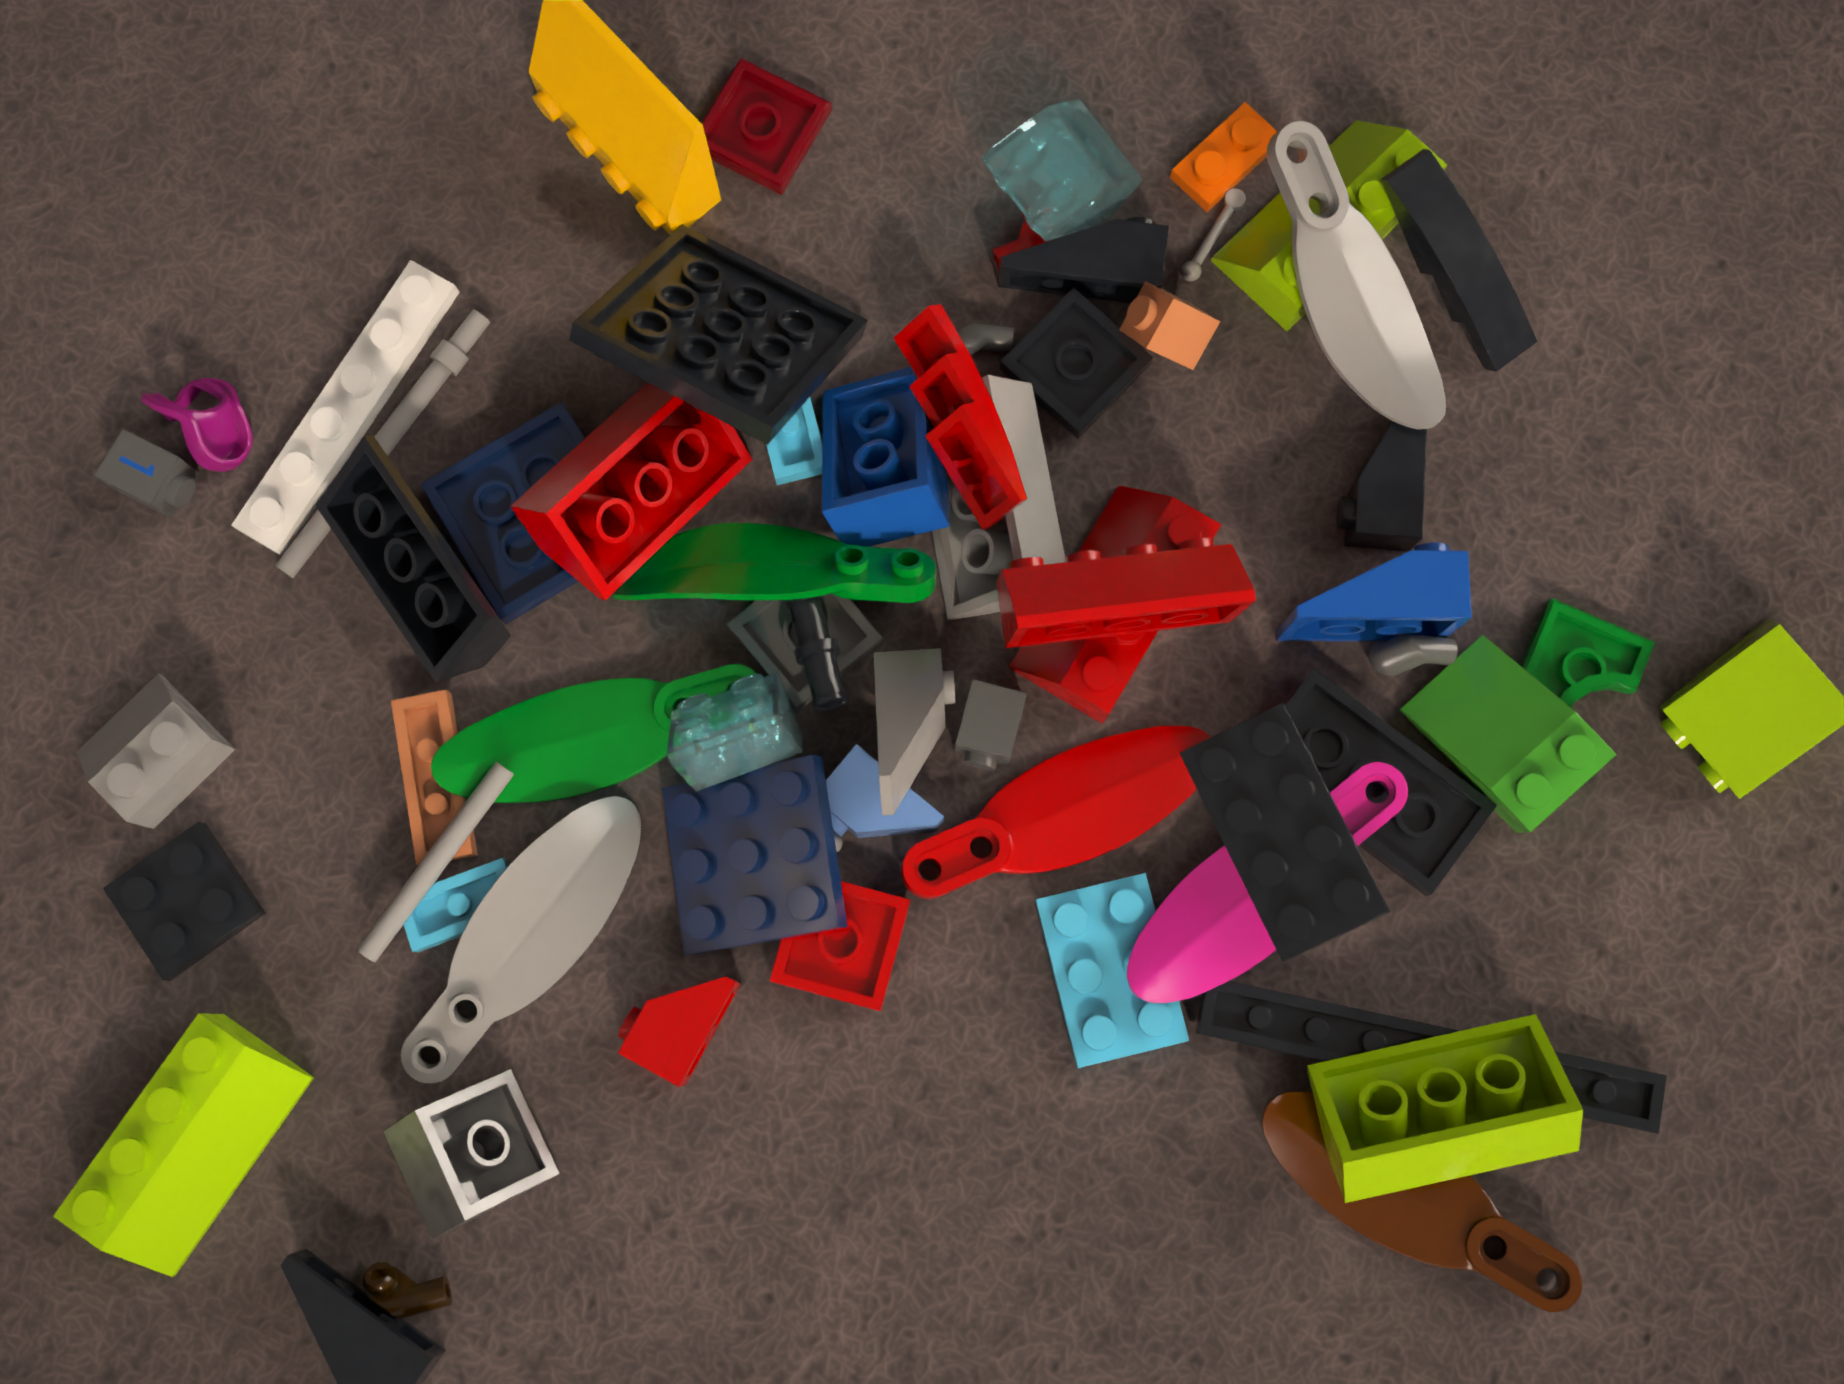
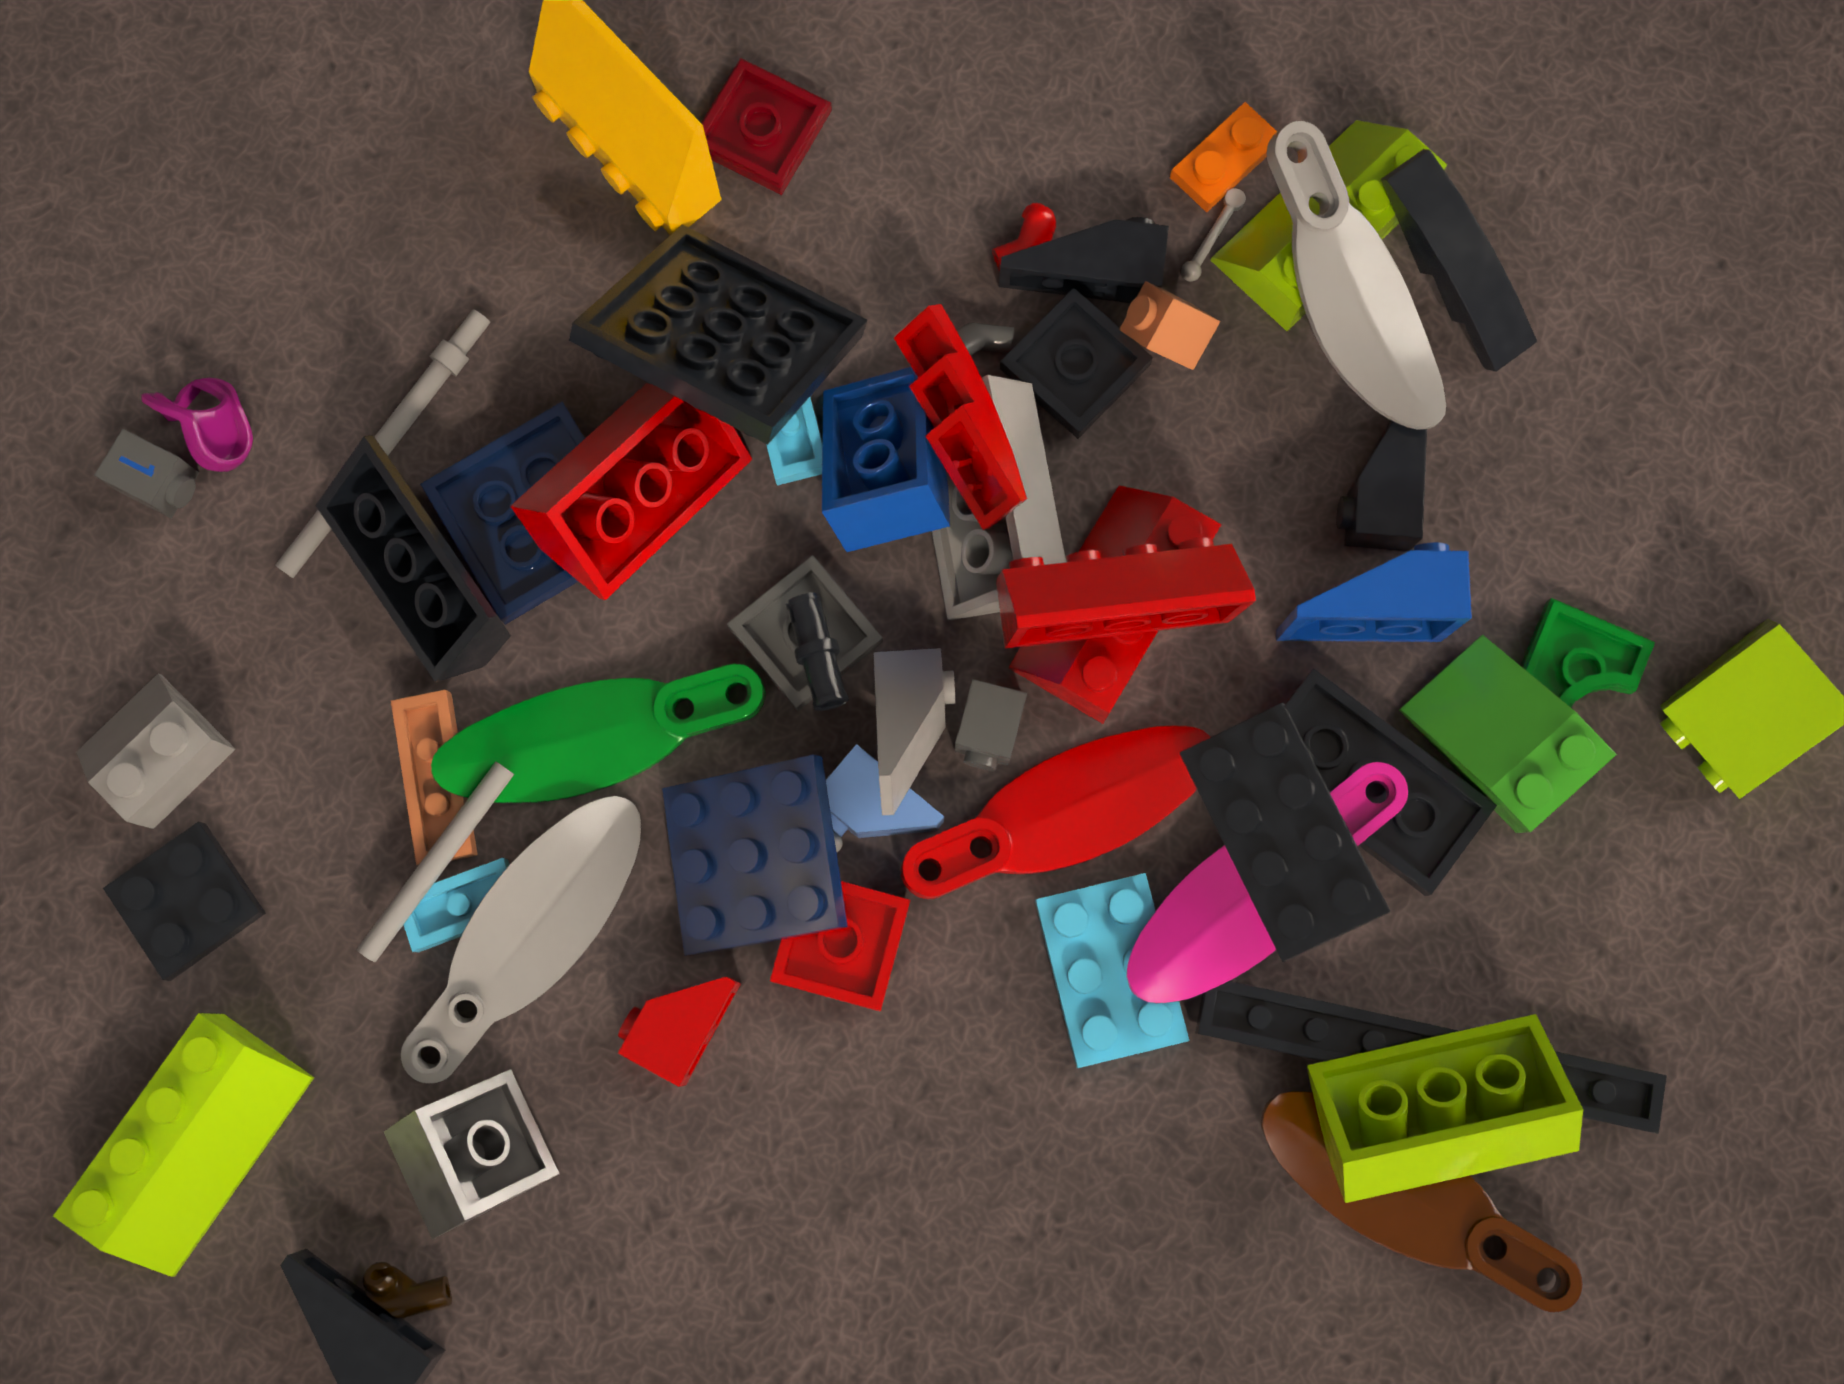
white plate [231,260,459,556] -> none
green plant [612,523,936,603] -> none
clear light blue slope [667,673,803,791] -> none
clear light blue slope [981,99,1143,241] -> none
dark grey arm [1368,634,1458,676] -> none

